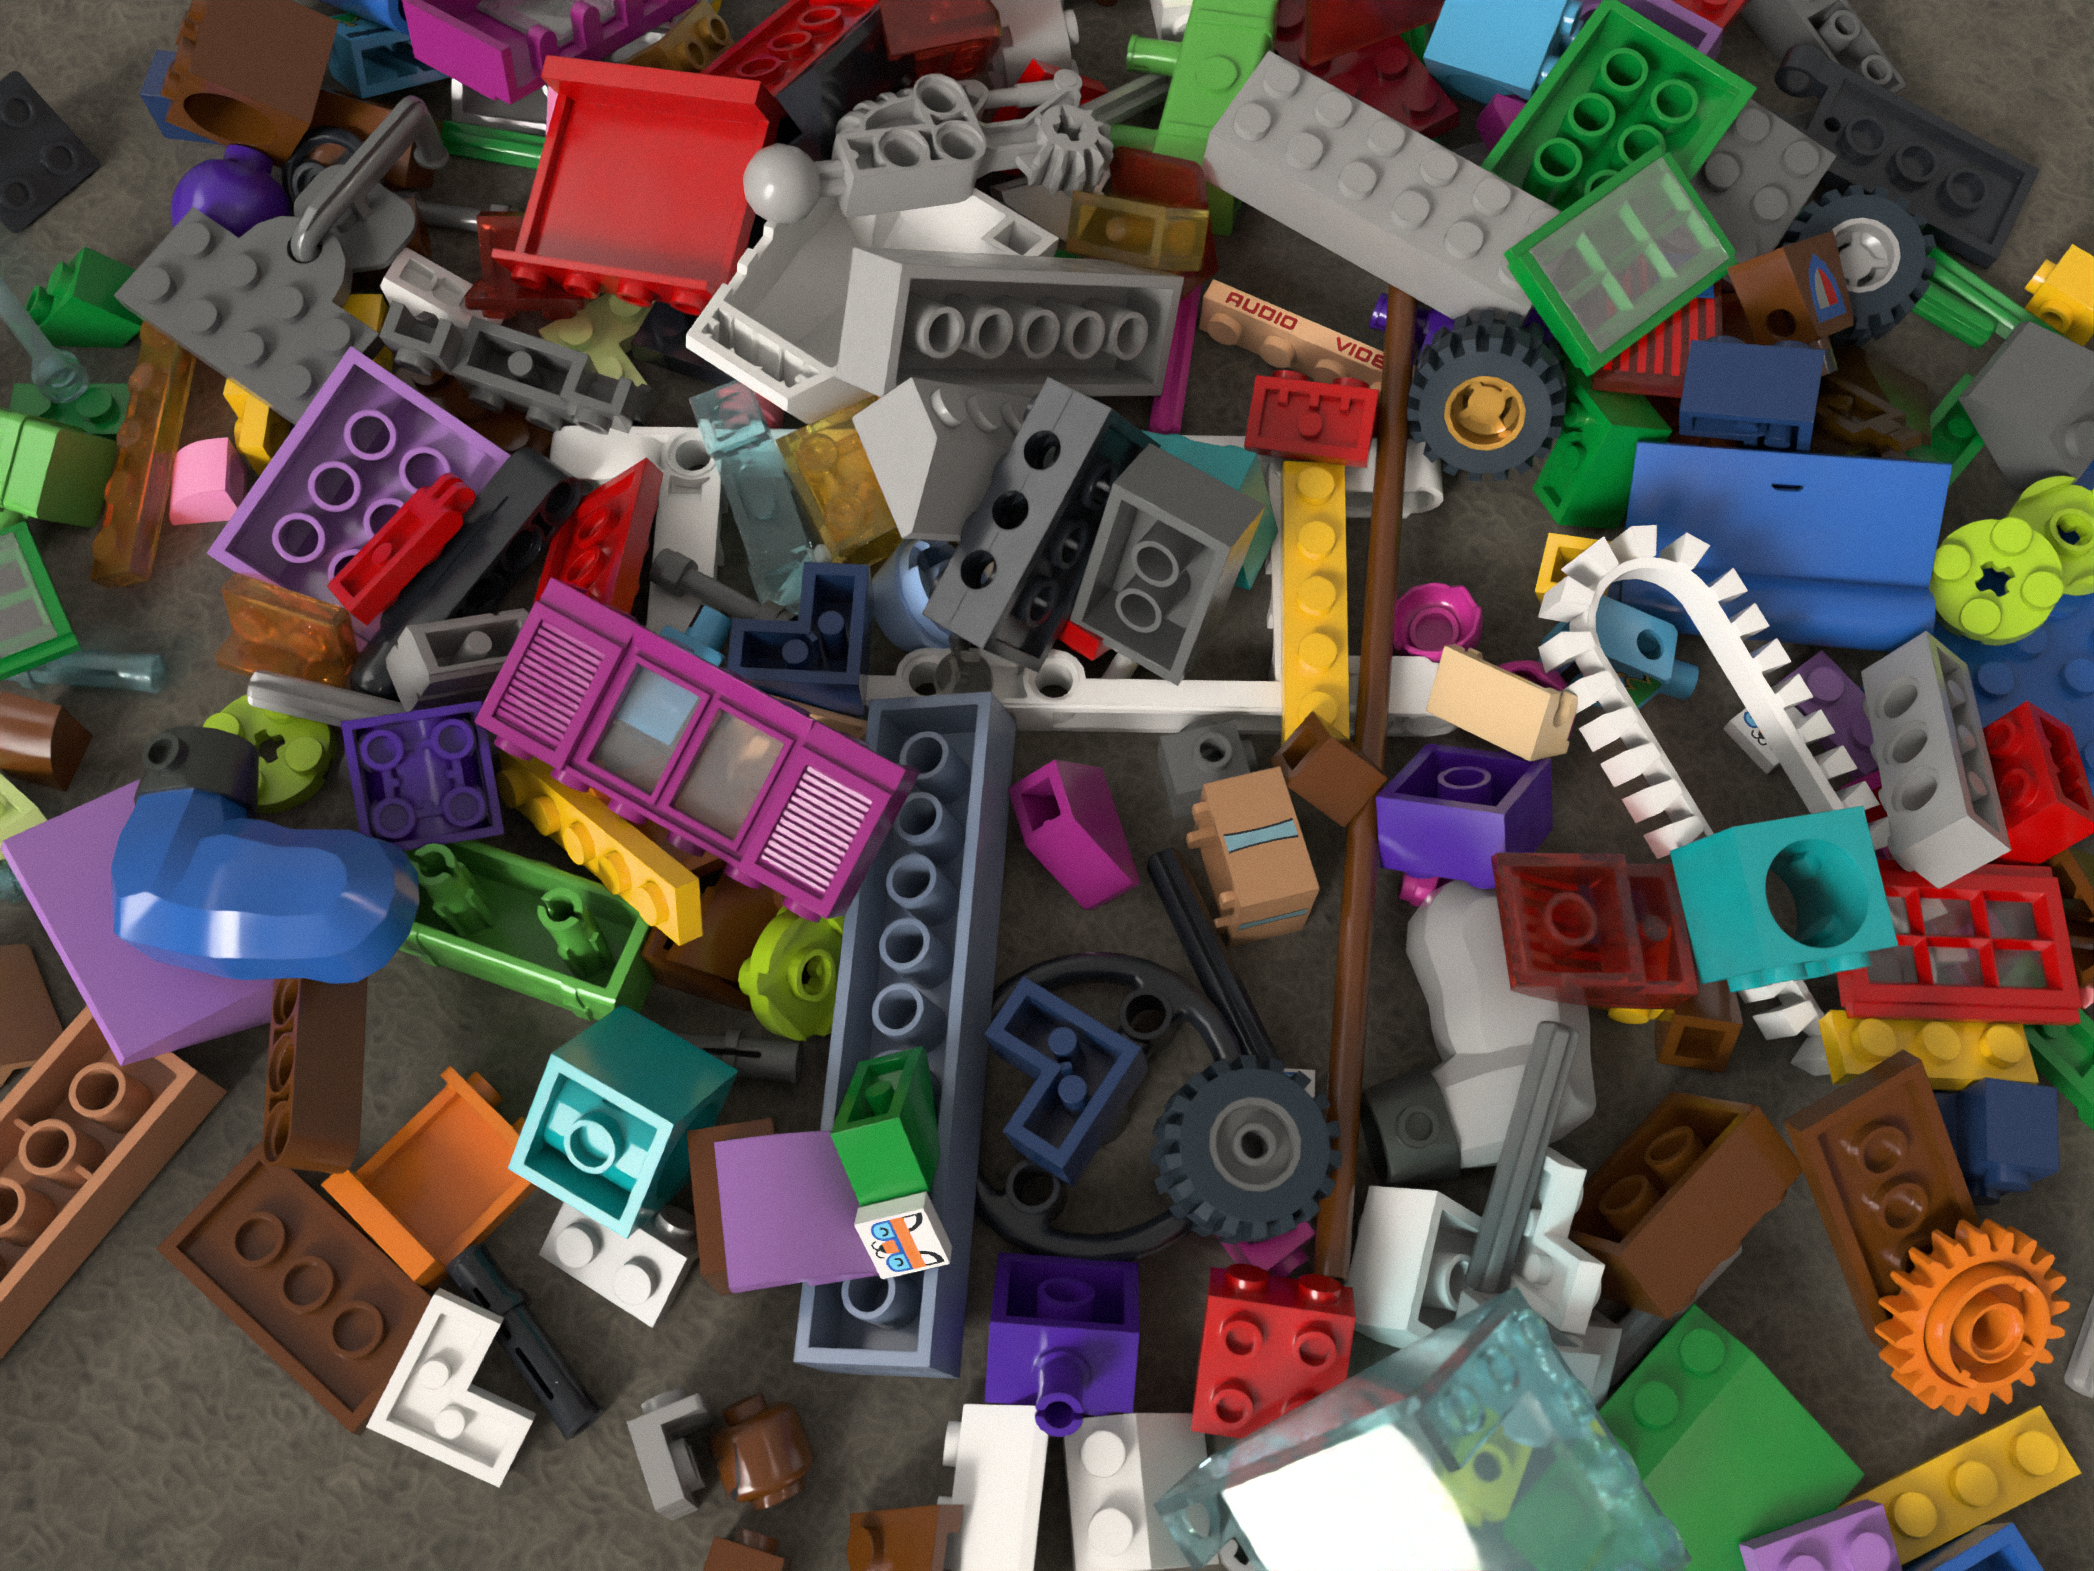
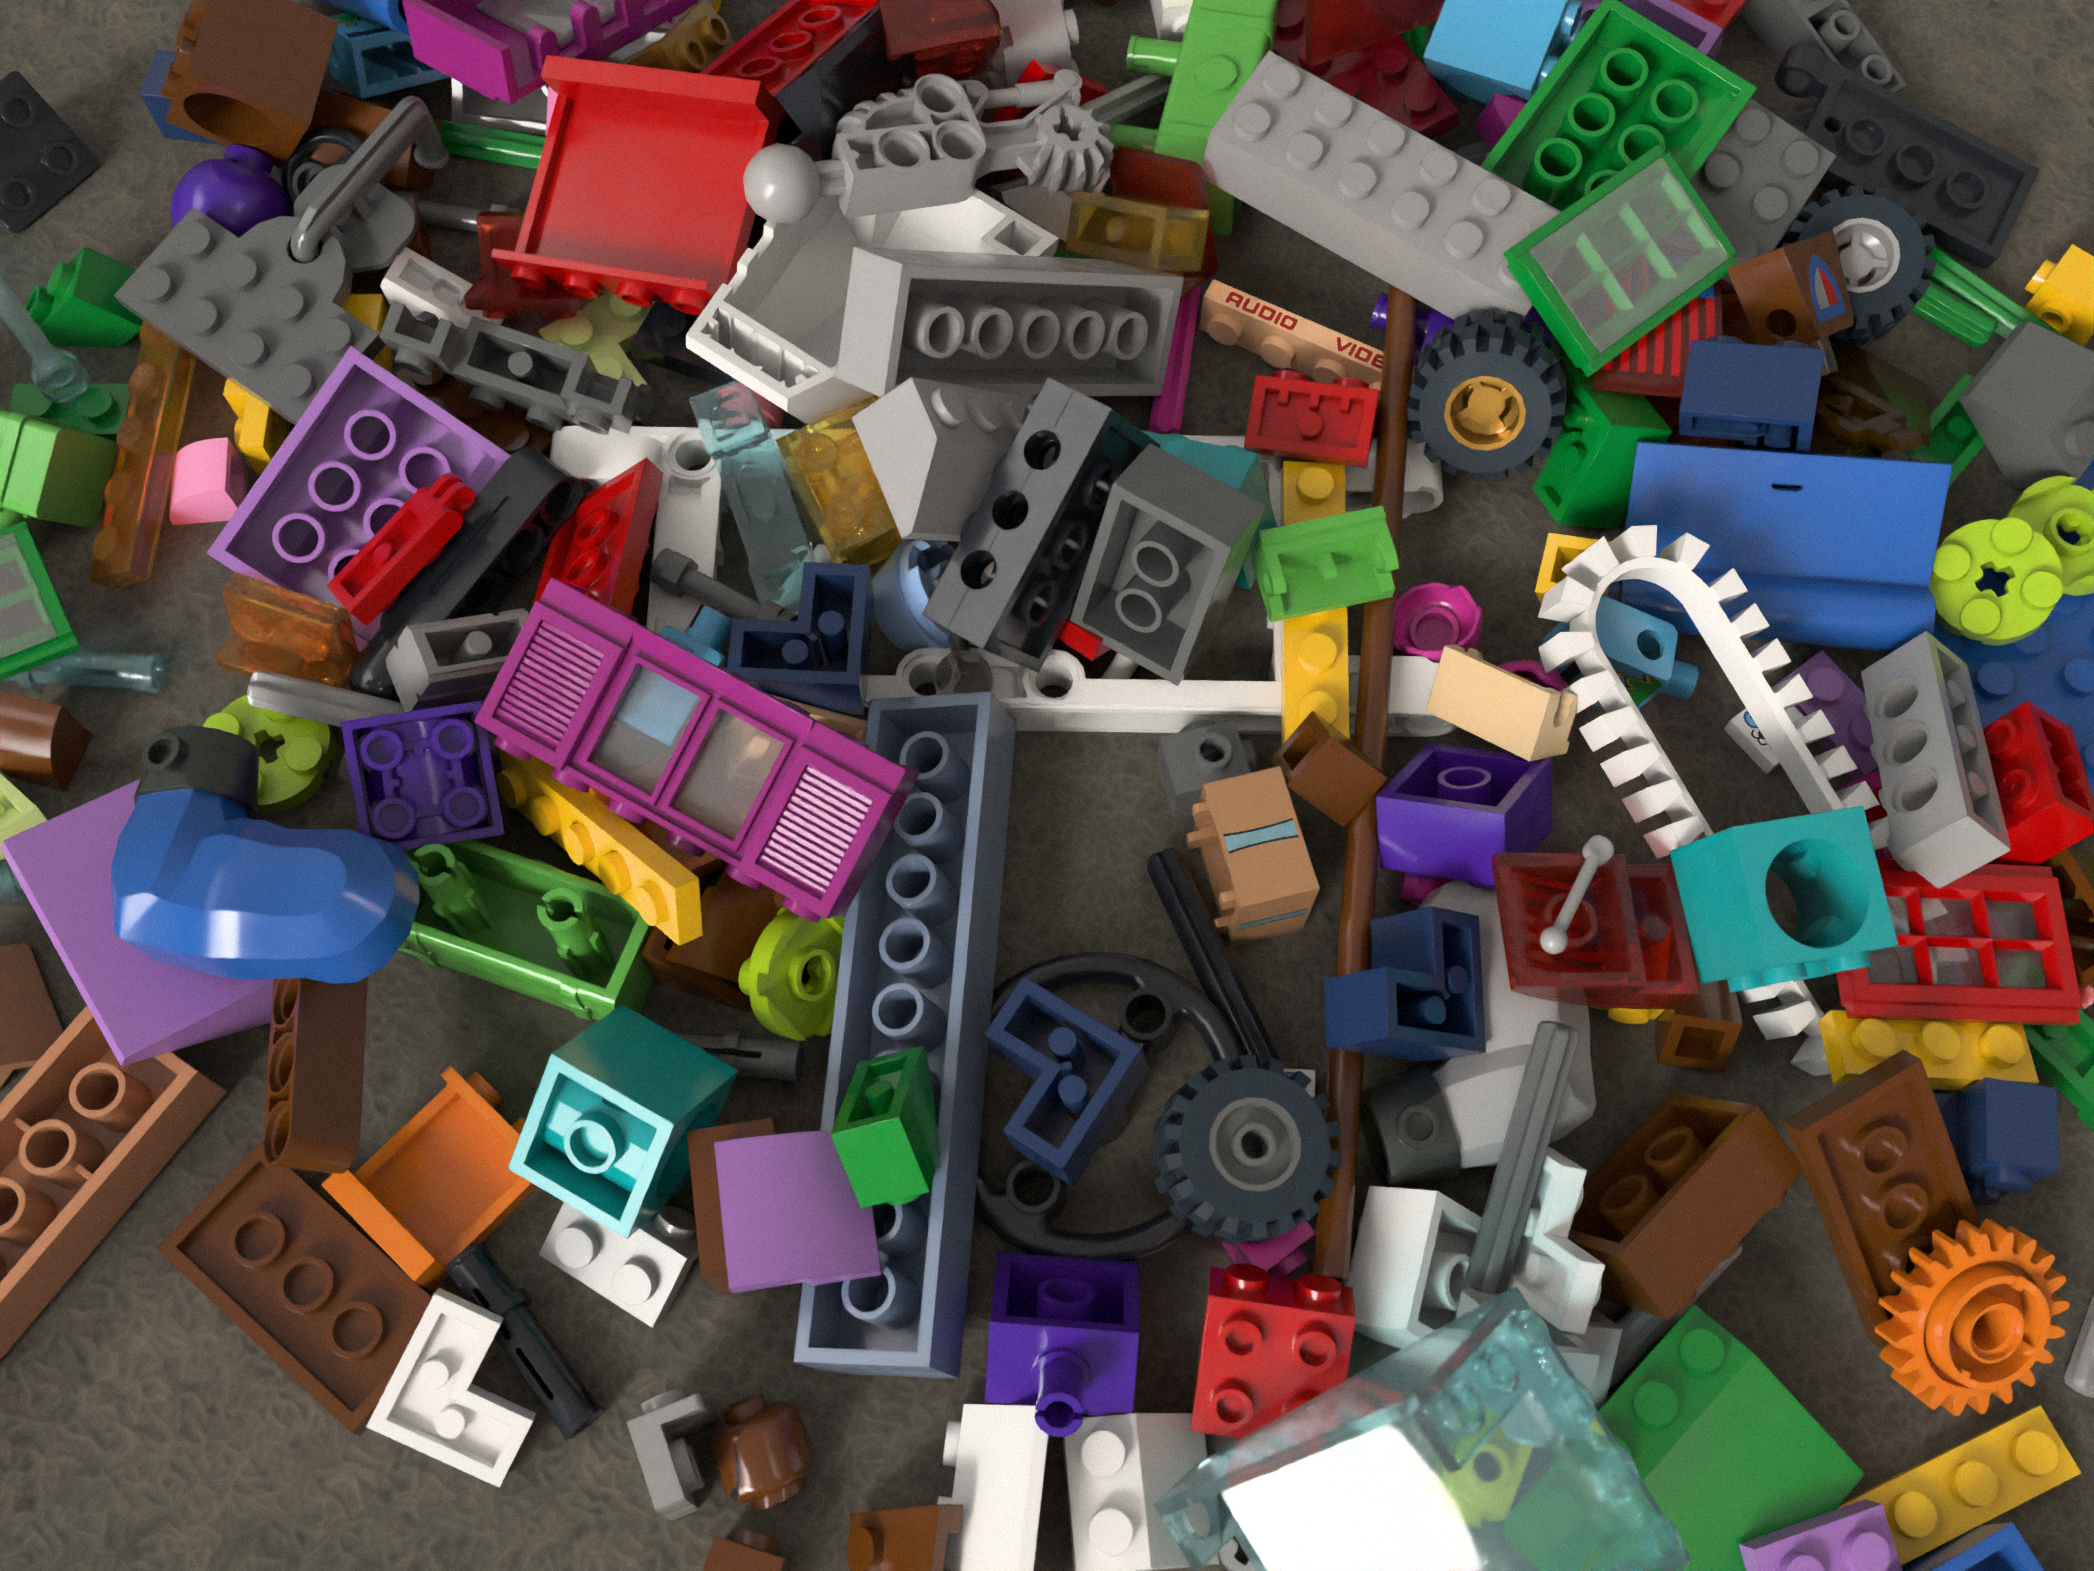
tile [854,1192,952,1279] -> none
magenta slope [1008,759,1141,910] -> none
none -> bright green hinge [1251,505,1399,623]
none -> dark blue brick [1324,906,1486,1062]
none -> light grey hinge [1539,835,1614,954]

